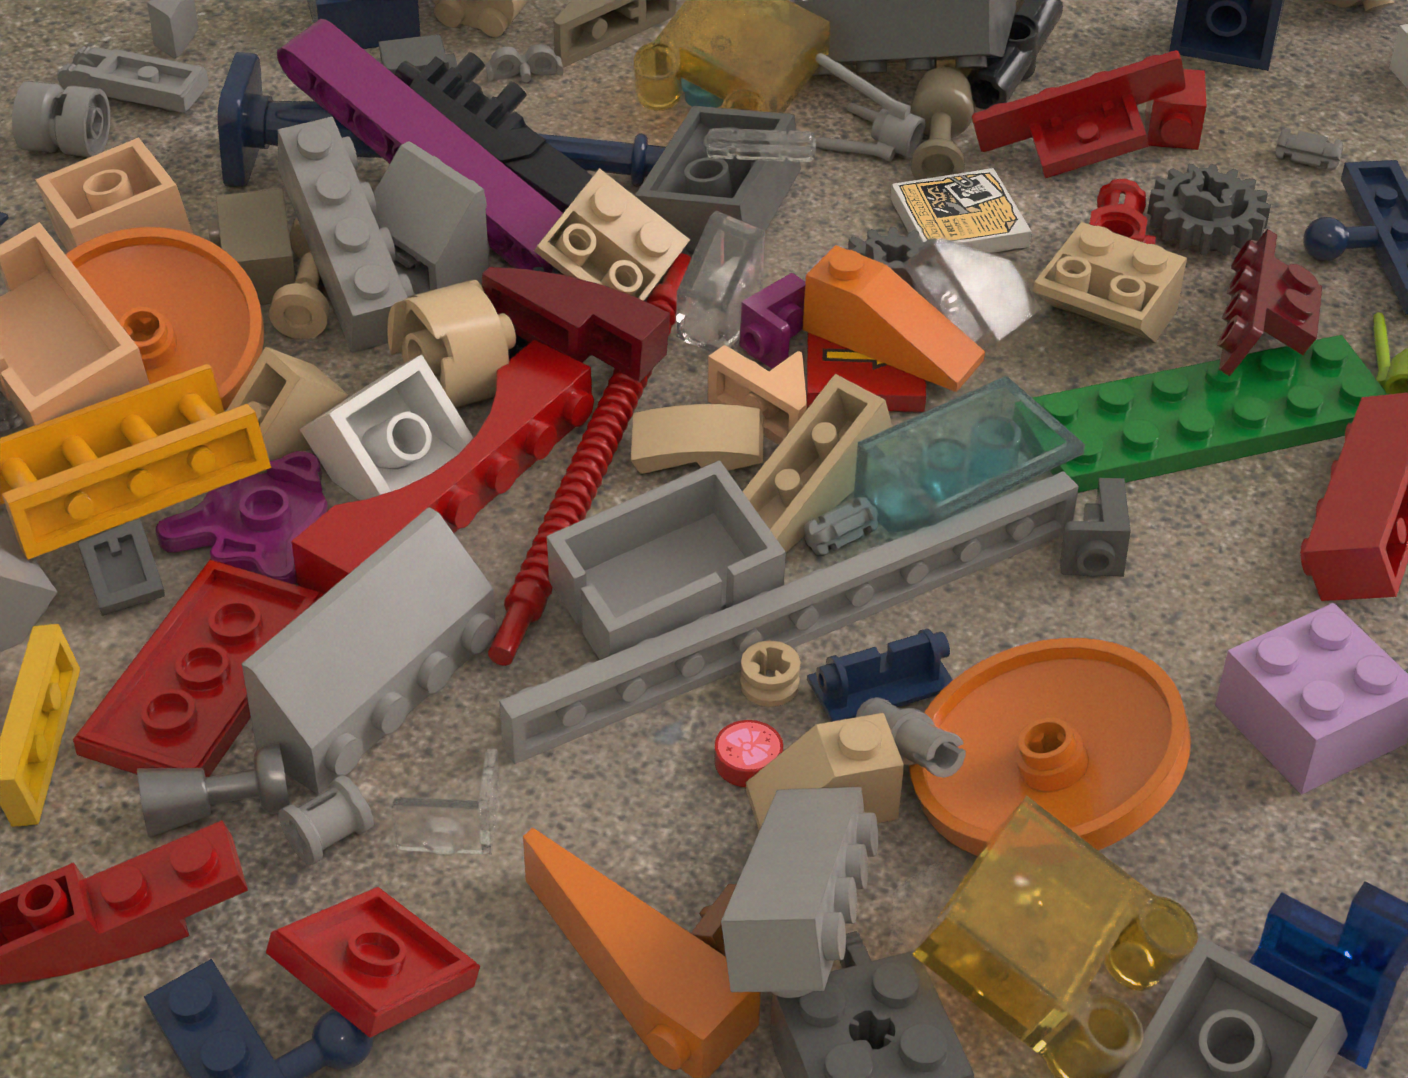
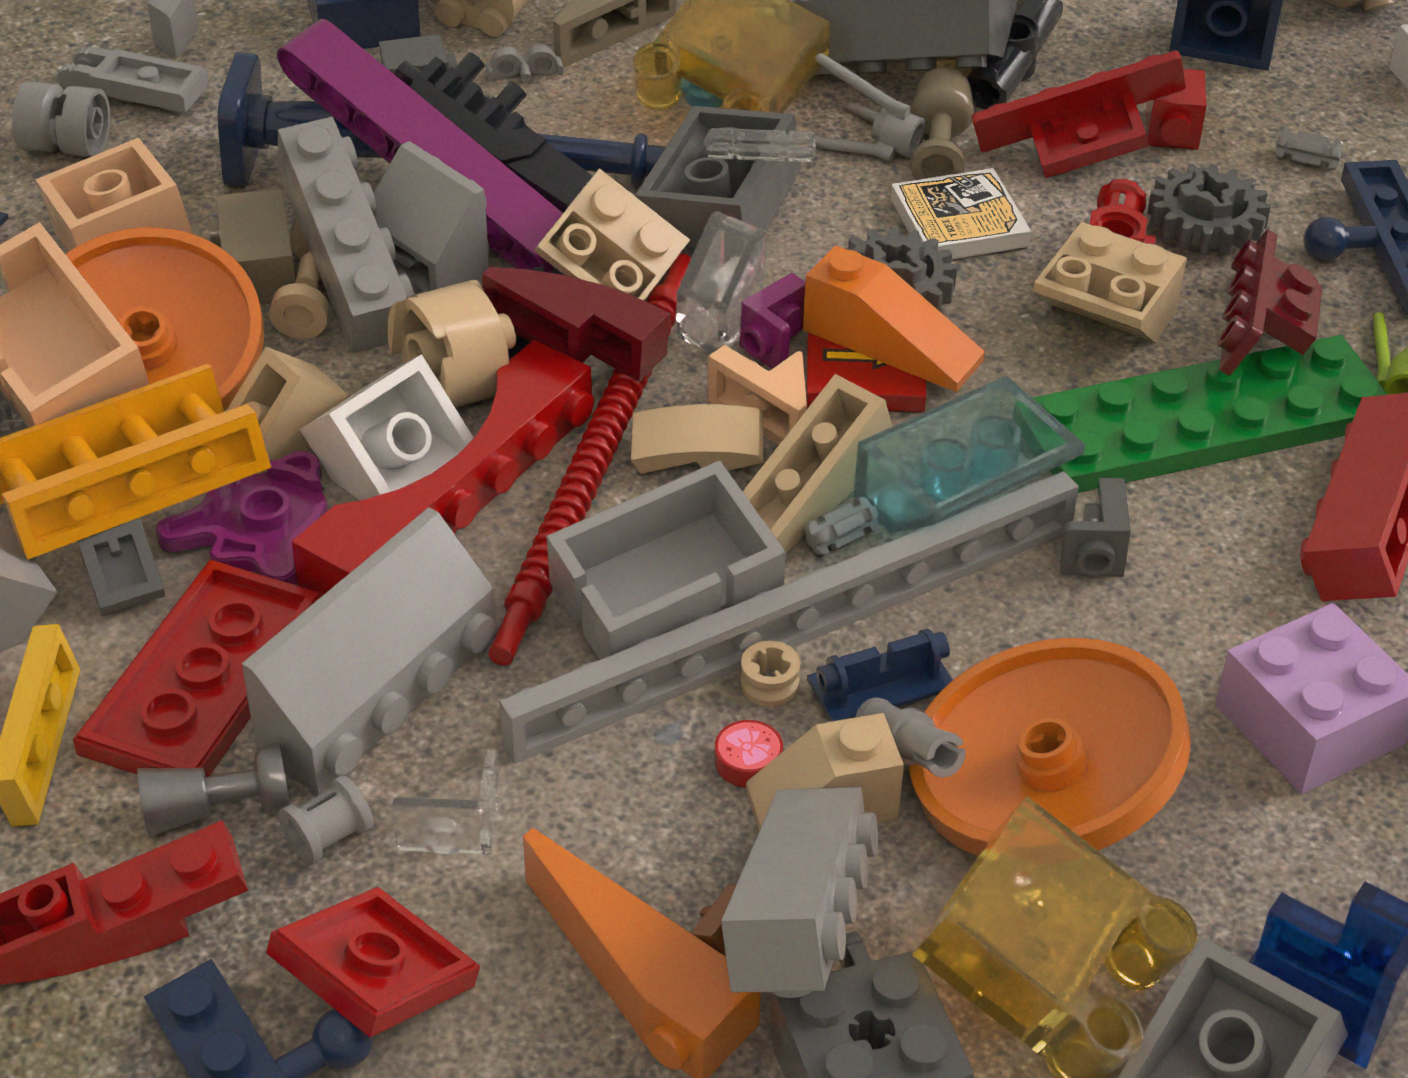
clear slope [902,238,1042,350] -> none

